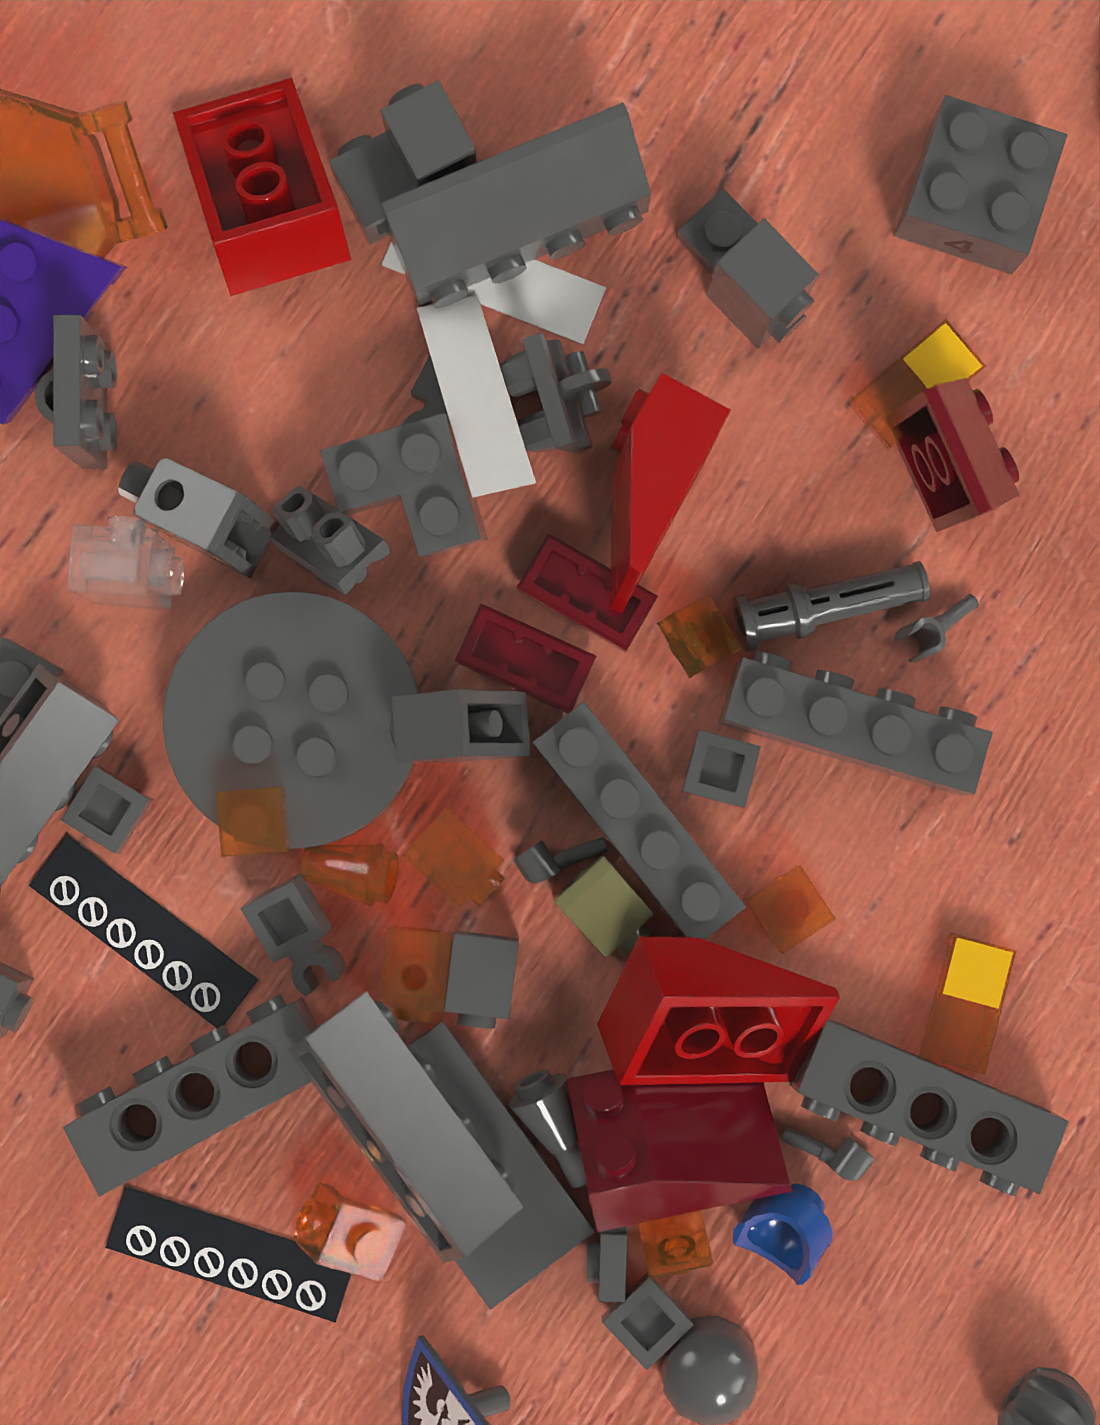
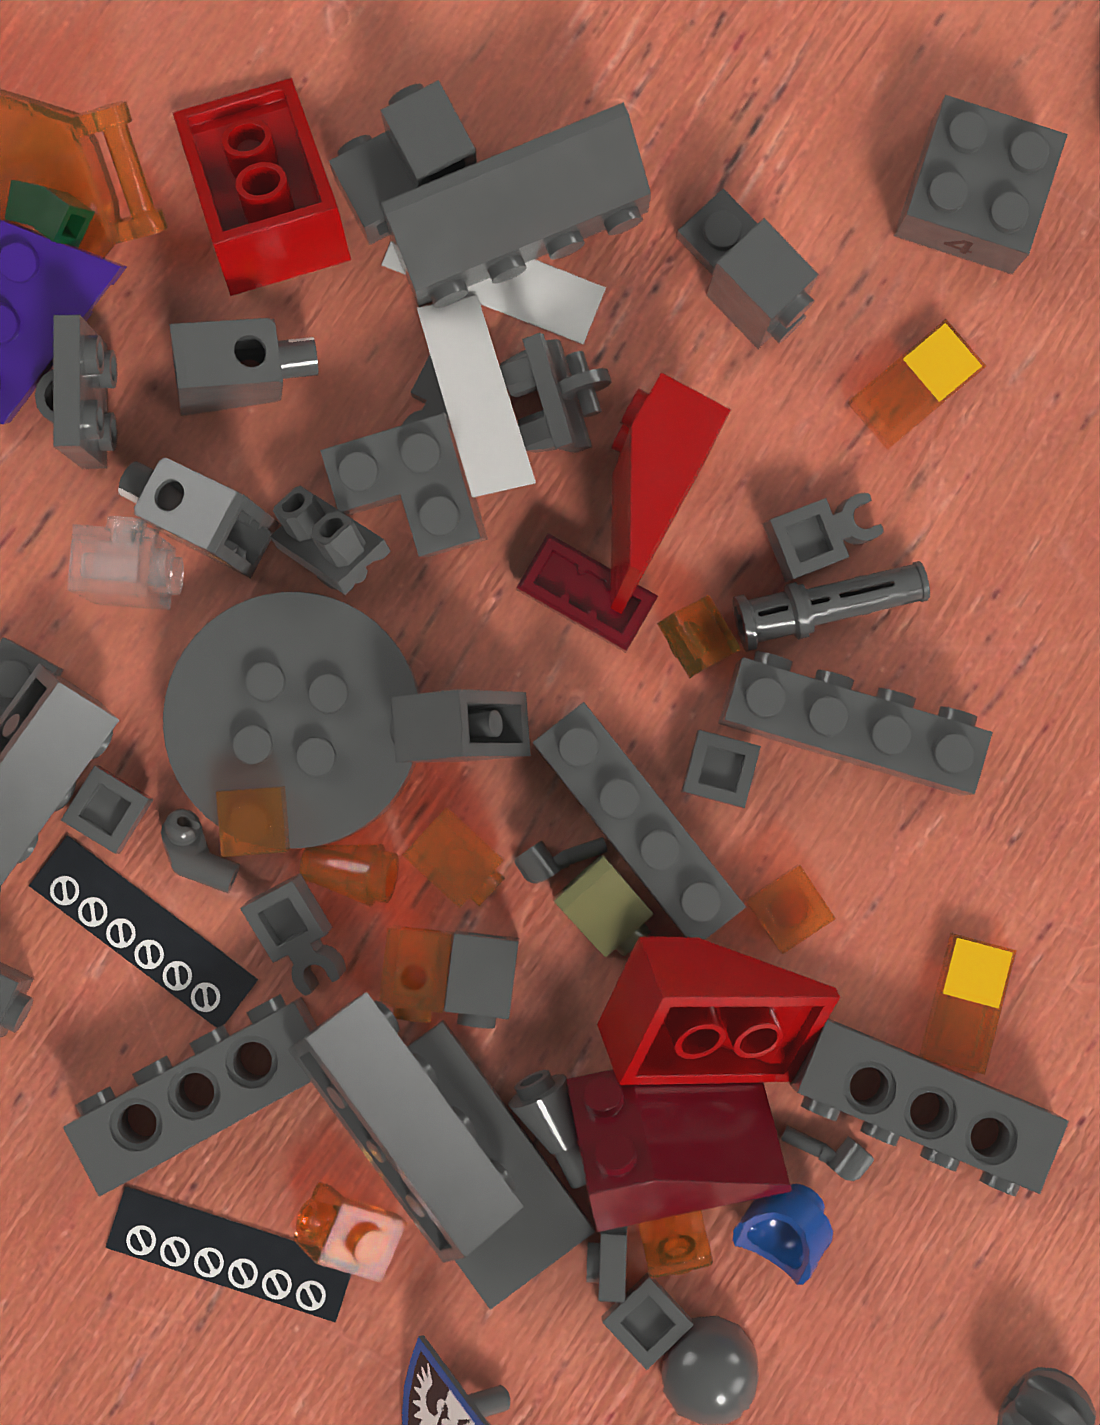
dark red plate [454,604,596,714] -> none
dark red slope [885,378,1019,532] -> none
dark grey hand [894,594,979,663] -> none
none -> dark green piece [5,179,95,247]
none -> dark grey arm [161,809,240,893]
none -> dark grey torso [170,318,319,416]
none -> dark grey plate [763,493,884,582]

